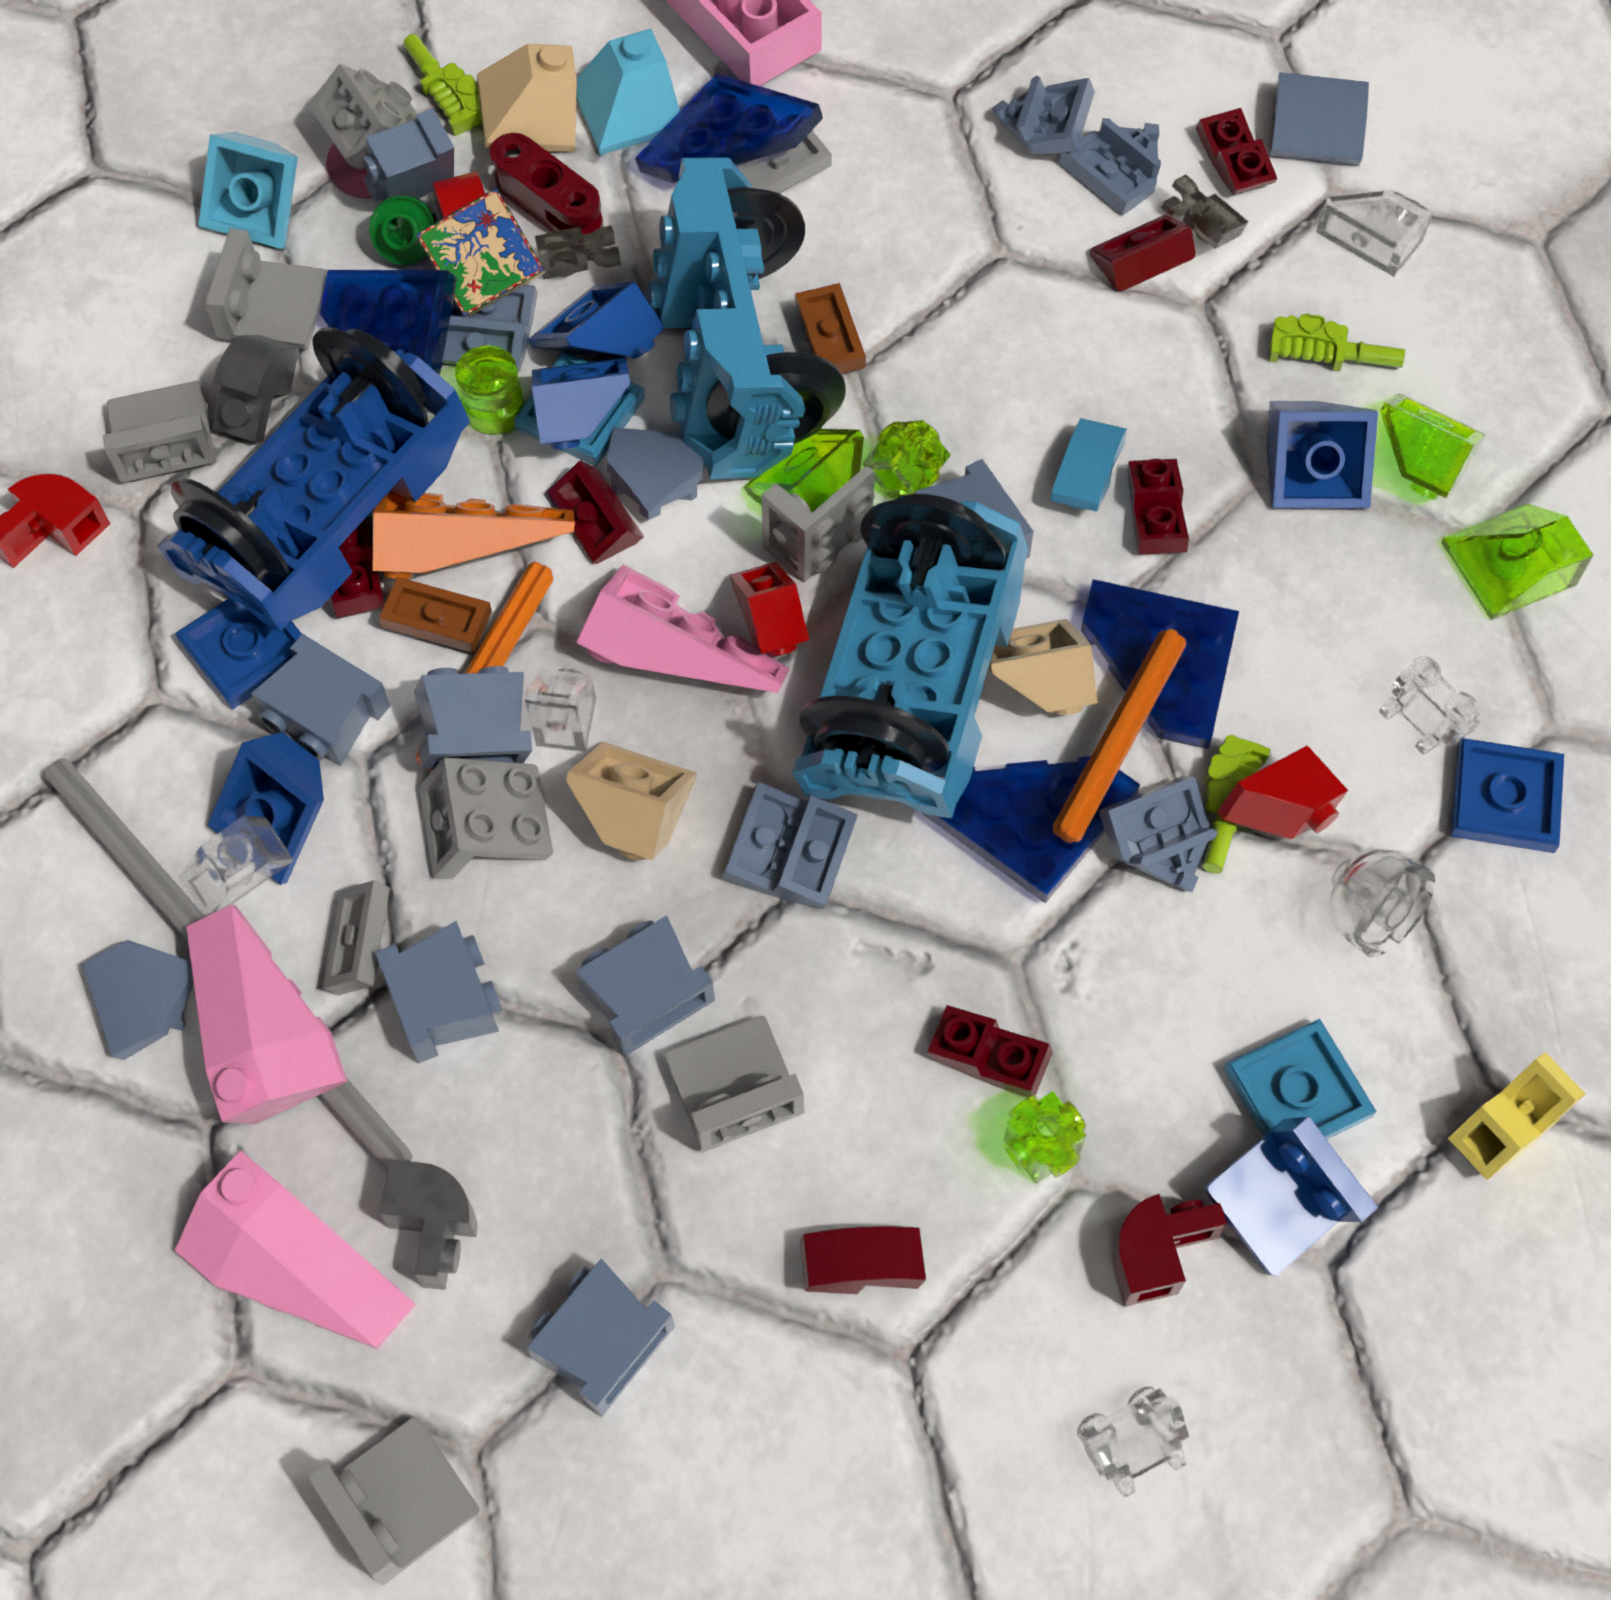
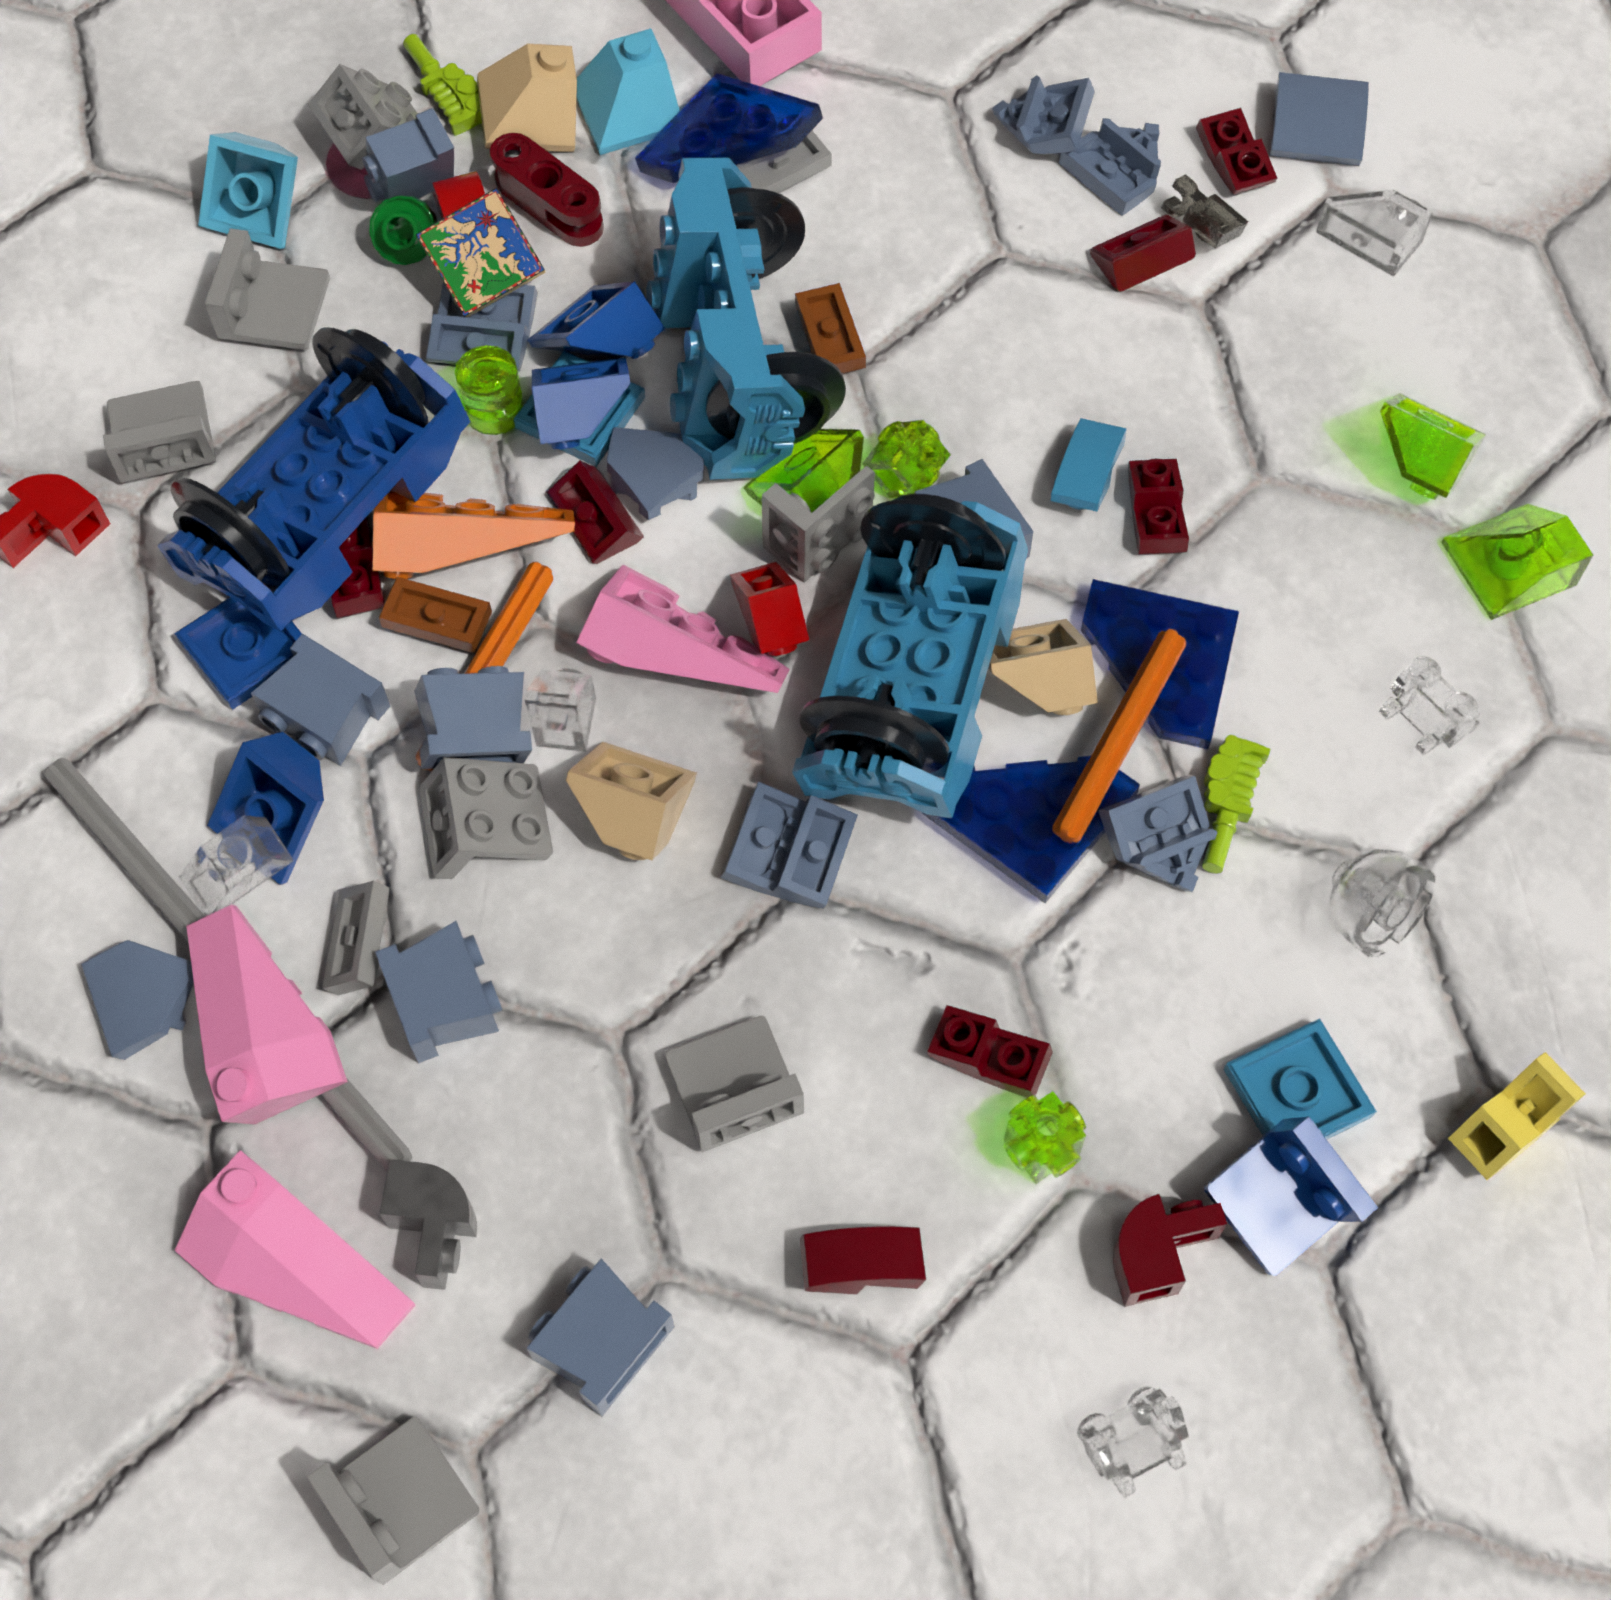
flat silver brick [212,335,300,442] -> none
clear blue plate [320,270,457,413] -> none
clear smoke plate [535,225,621,280] -> none
sand blue hips [575,915,715,1056] -> none
red slope [1217,745,1349,839] -> none
blue slope [1266,401,1378,508] -> none
lime piece [1269,313,1405,371] -> none
blue tile [1450,738,1564,853] -> none

